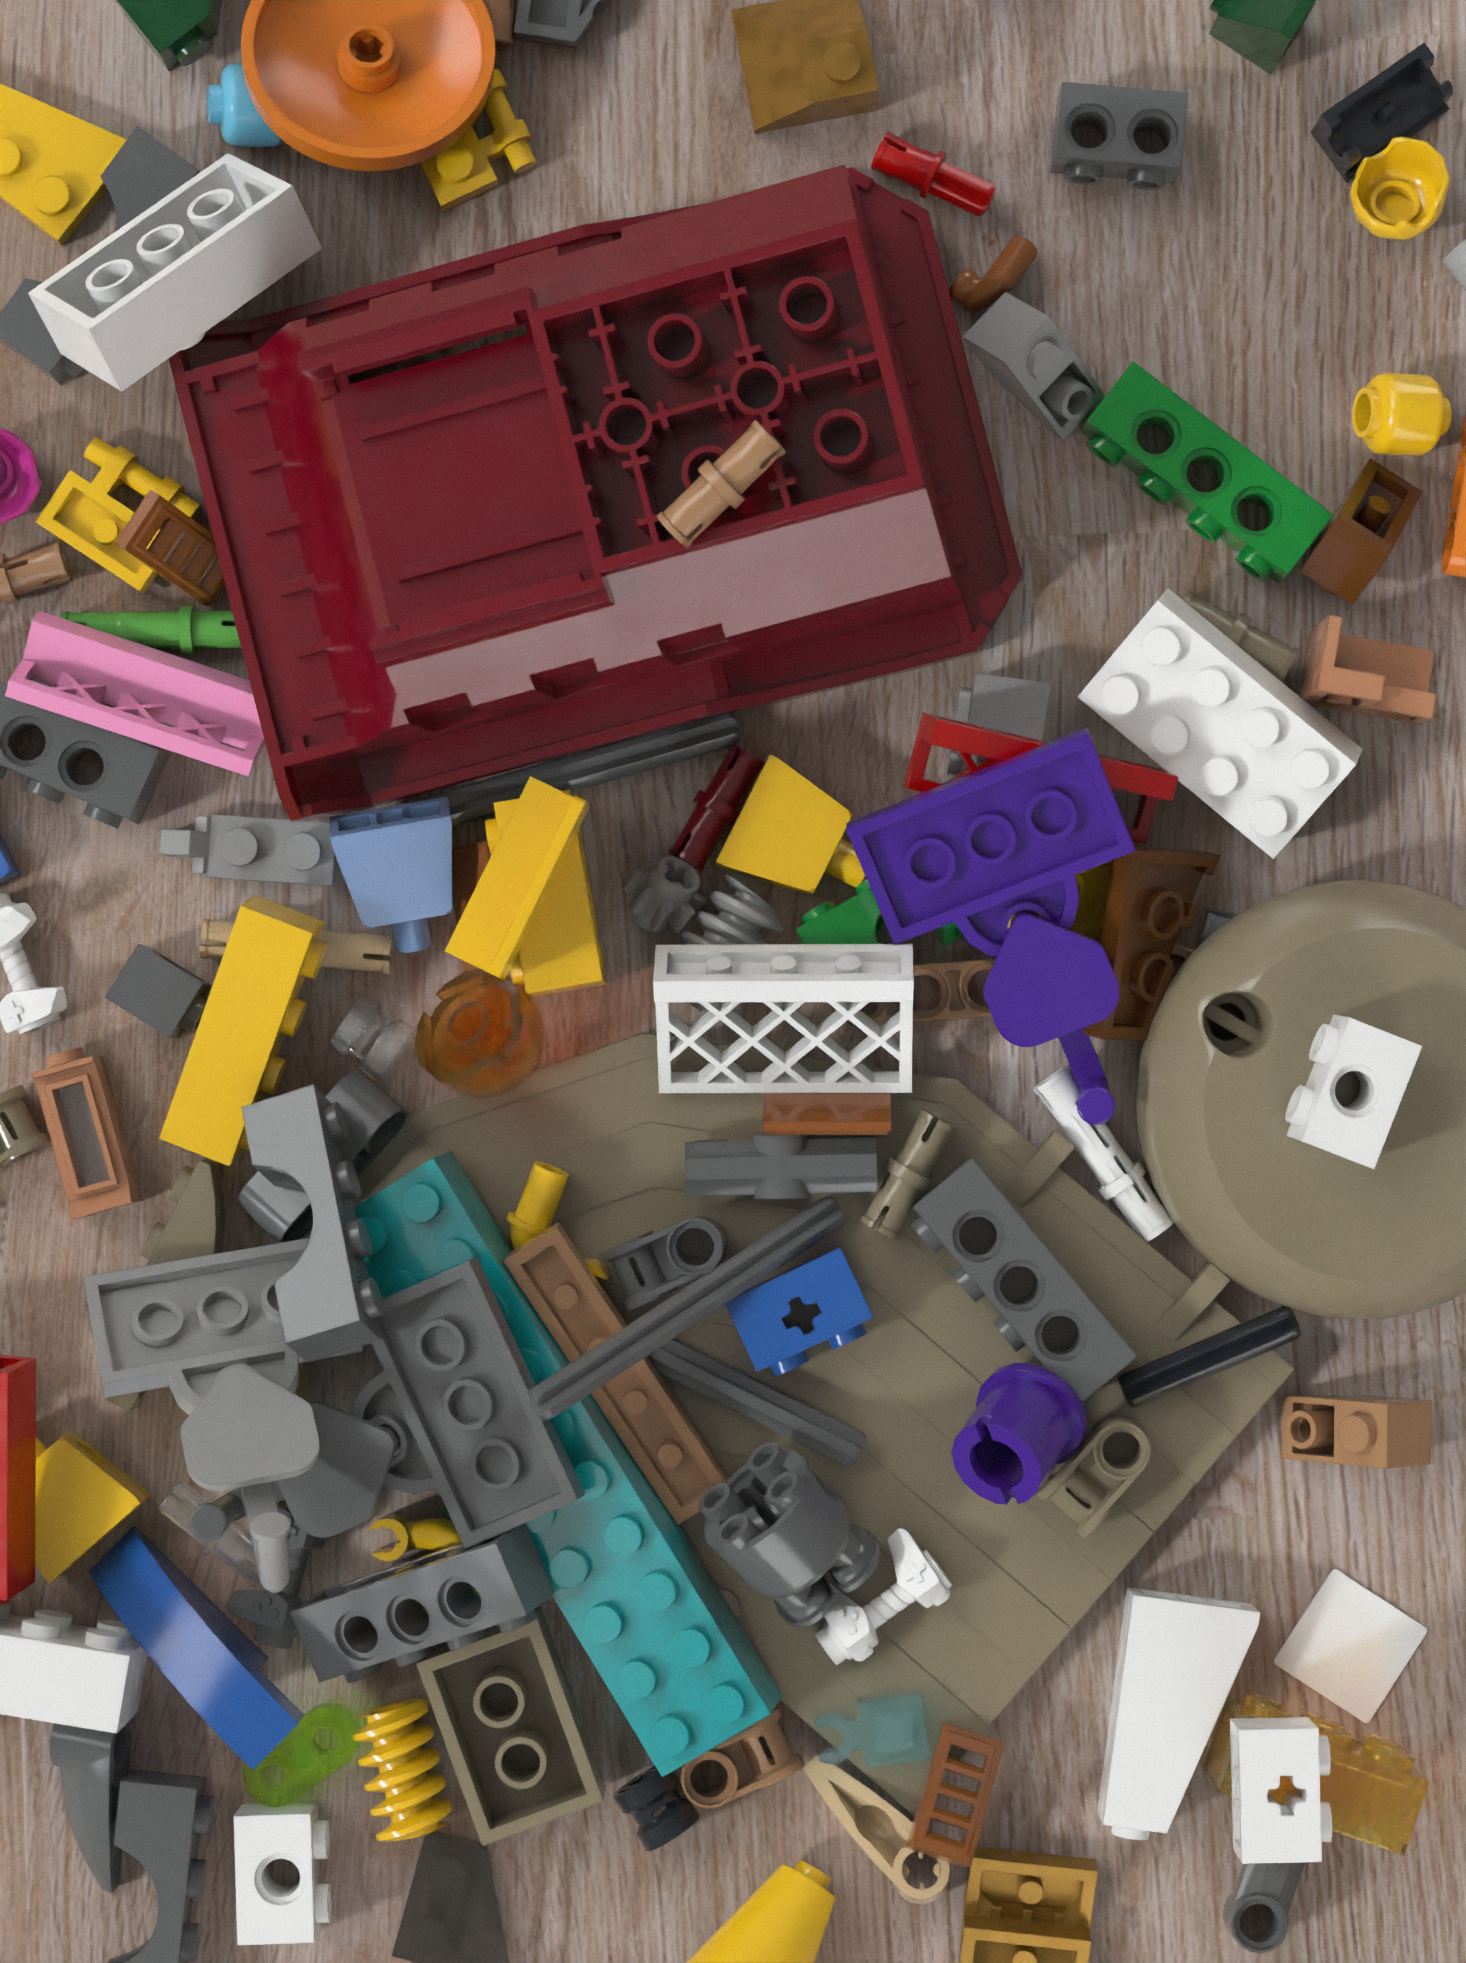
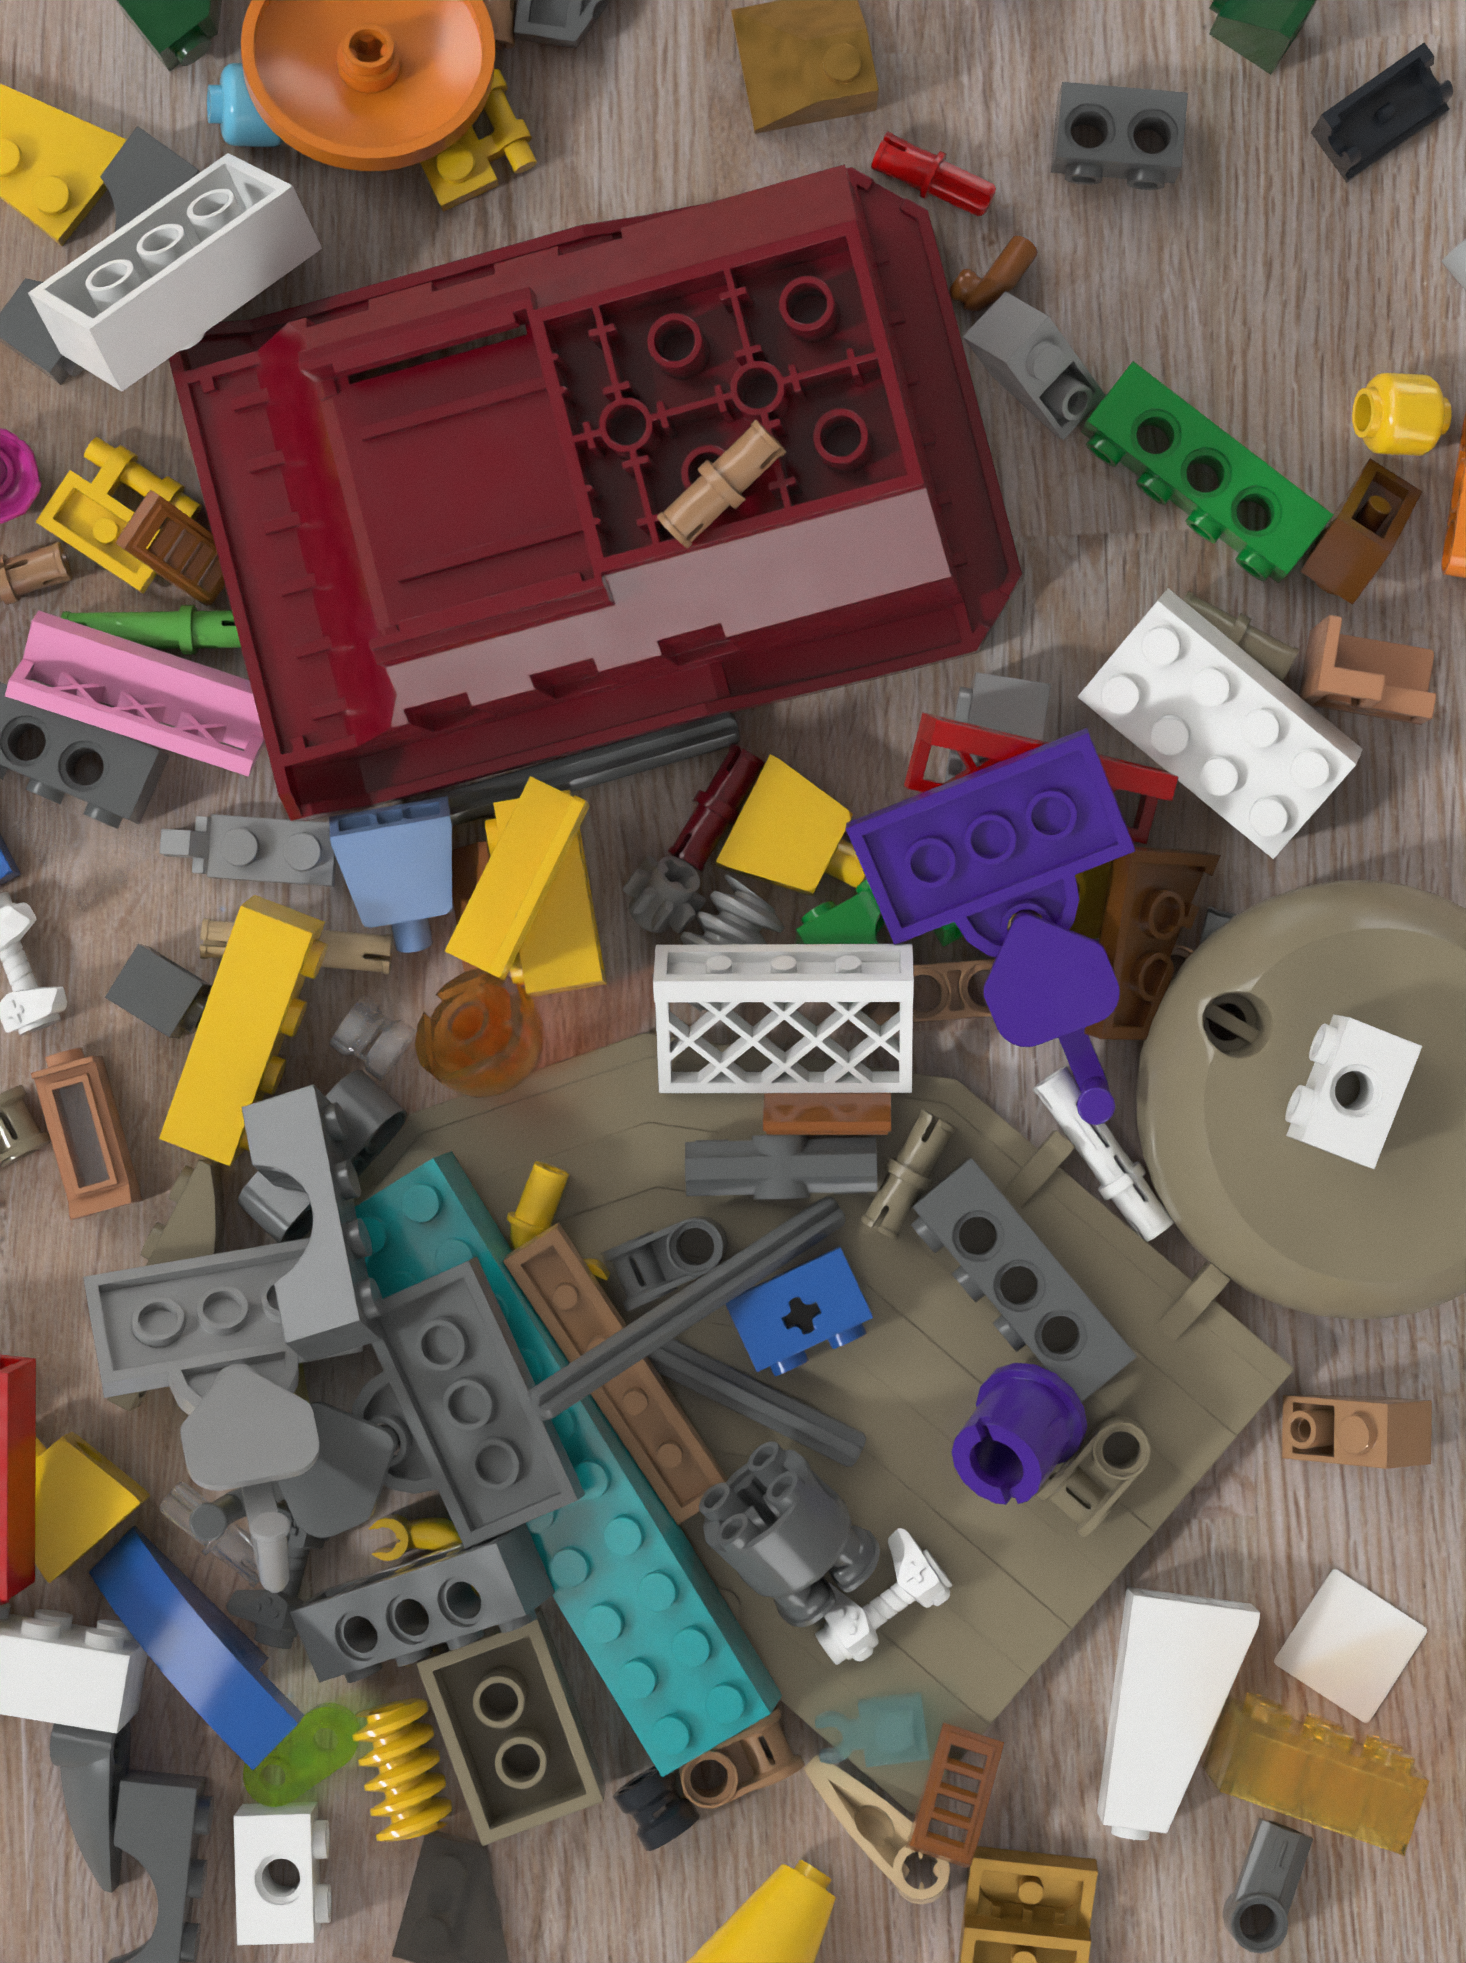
black axle [1118,1306,1301,1407] -> none
white brick [1230,1717,1332,1864] -> none
yellow hair [1350,136,1450,240] -> none

